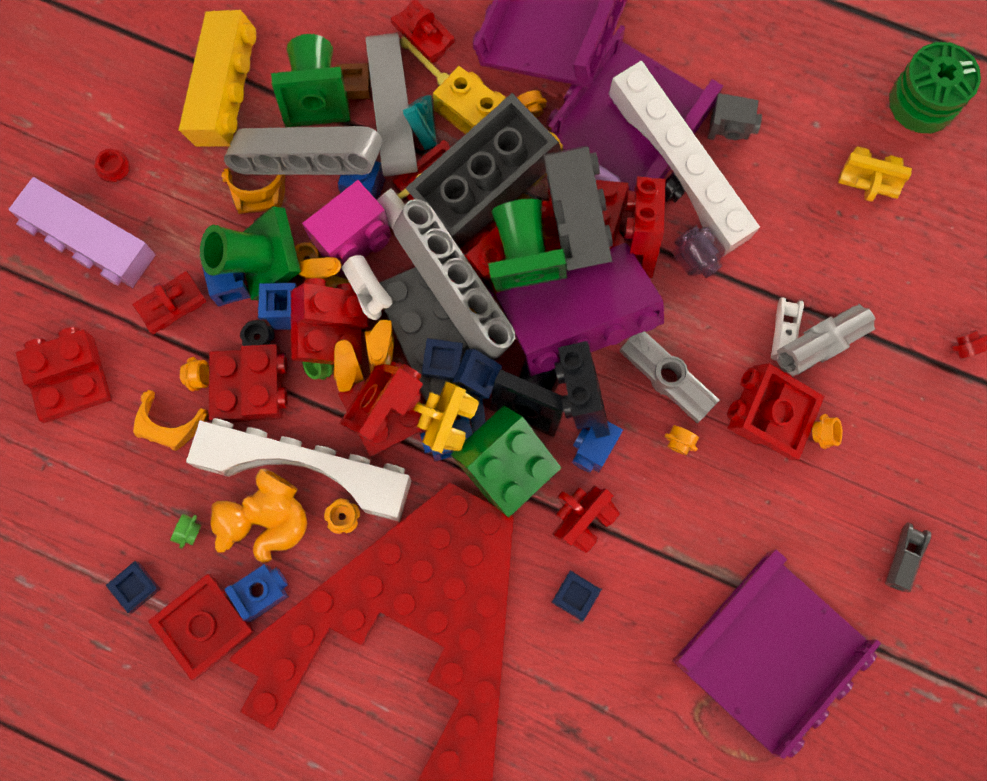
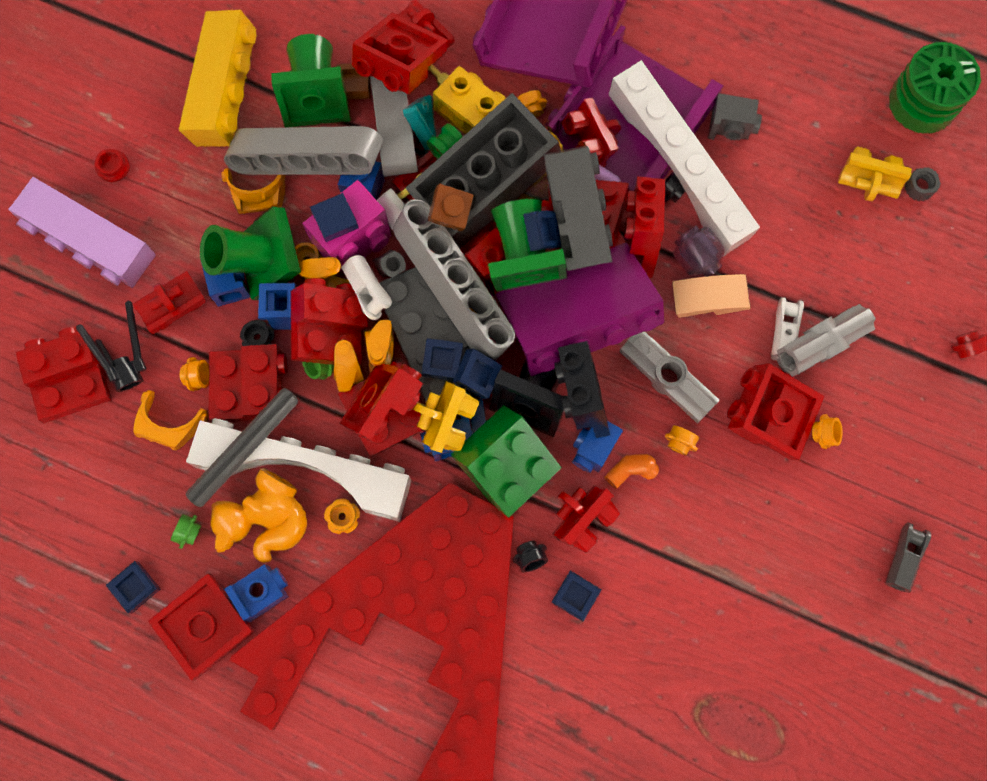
magenta panel [673,549,881,760] -> none
none -> black plant [76,301,147,392]
none -> dark grey axle [185,388,299,507]
none -> dark blue tile [310,193,359,242]
none -> red plate [352,13,448,95]
none -> dark grey bar [372,249,406,278]
none -> green wheel [426,123,463,159]
none -> dark orange plate [427,184,474,232]
none -> black plate [513,541,548,573]
none -> dark blue tile [523,211,562,252]
none -> red hips [562,98,621,168]
none -> orange arm [604,454,659,489]
none -> light nougat slope [673,274,751,318]
none -> dark grey axle [905,167,941,201]

